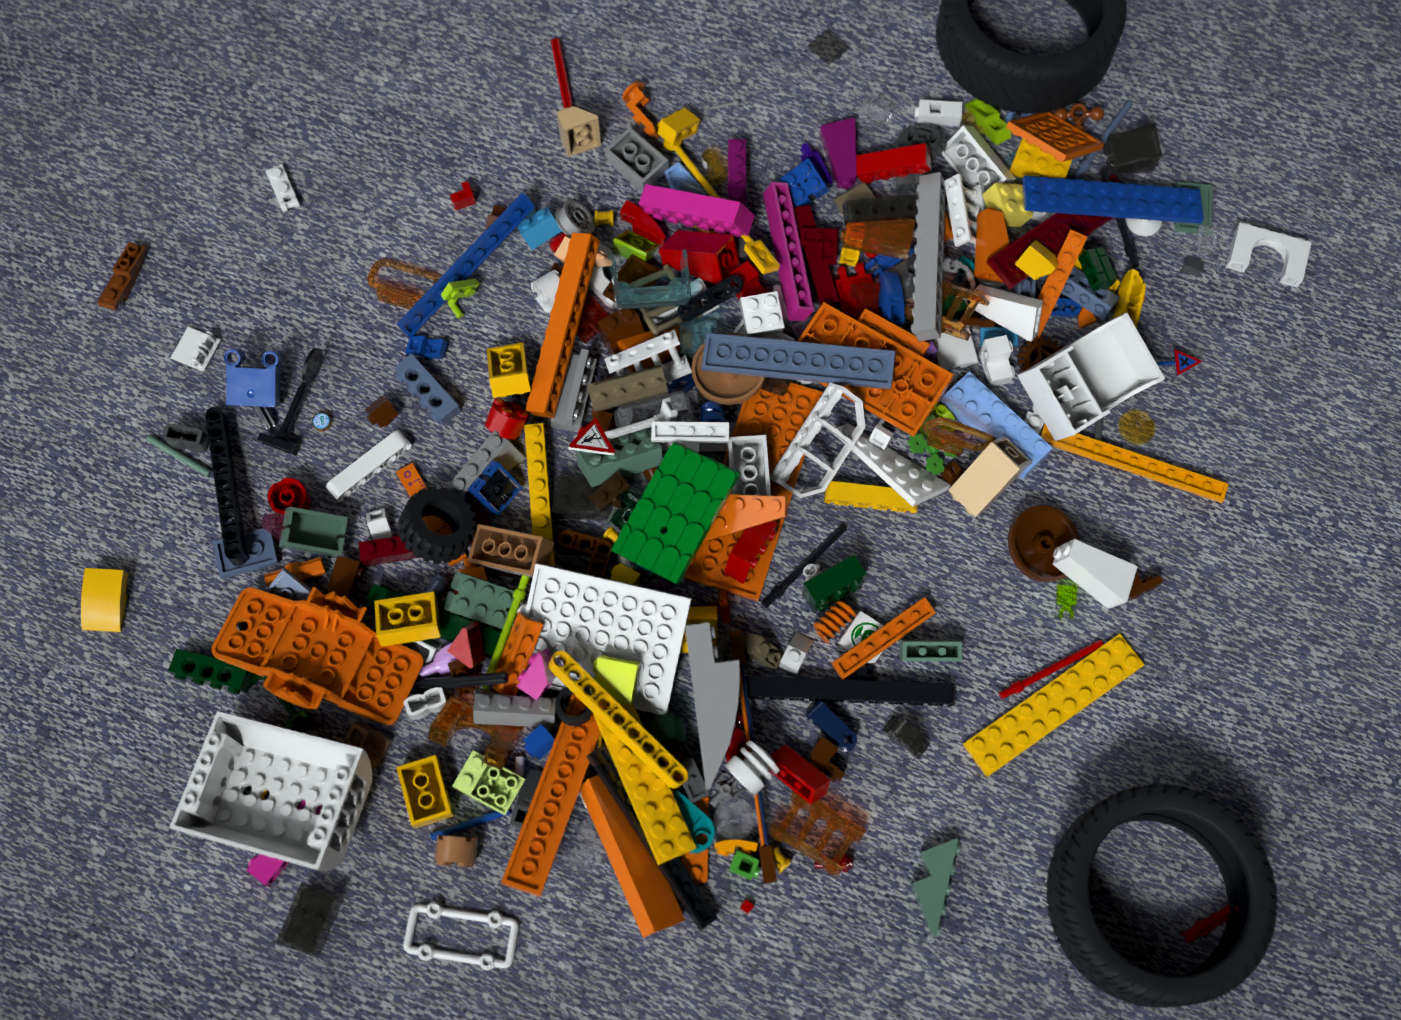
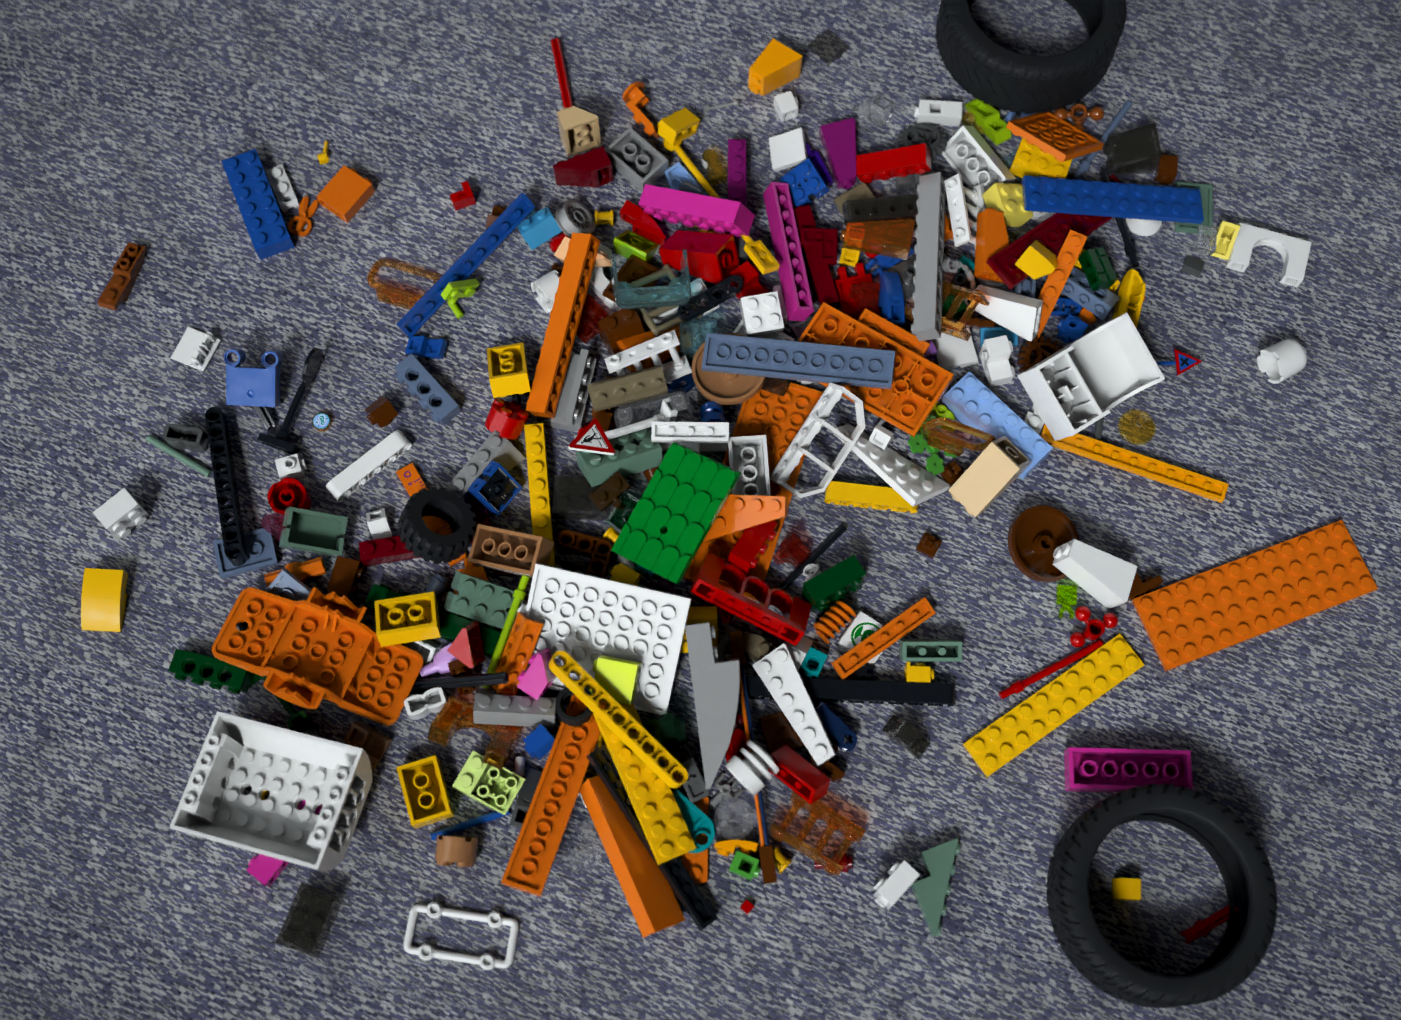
none -> white brick [93,488,150,540]
none -> blue brick [221,148,295,260]
none -> white brick [275,454,307,480]
none -> orange piece [288,196,318,237]
none -> orange brick [316,165,375,223]
none -> yellow hand [317,141,329,165]
none -> dark red slope [553,146,613,188]
none -> red fence [691,552,811,646]
none -> light orange slope [748,38,803,96]
none -> white wing [752,643,836,766]
none -> reddish brown tile [758,711,805,755]
none -> white tile [769,128,807,172]
none -> clear red brick [773,533,810,568]
none -> white brick [774,91,799,122]
none -> teal brick [799,647,828,679]
none -> white brick [873,860,920,909]
none -> yellow brick [904,662,934,683]
none -> reddish brown tile [916,532,942,559]
none -> blue brick [1057,314,1088,343]
none -> dark pink brick [1064,747,1193,793]
none -> red piece [1070,606,1118,647]
none -> yellow brick [1112,878,1141,902]
none -> orange plate [1132,520,1378,672]
none -> reddish brown brick [1154,154,1178,185]
none -> light yellow slope [1210,220,1241,260]
none -> white cylinder [1257,339,1307,384]

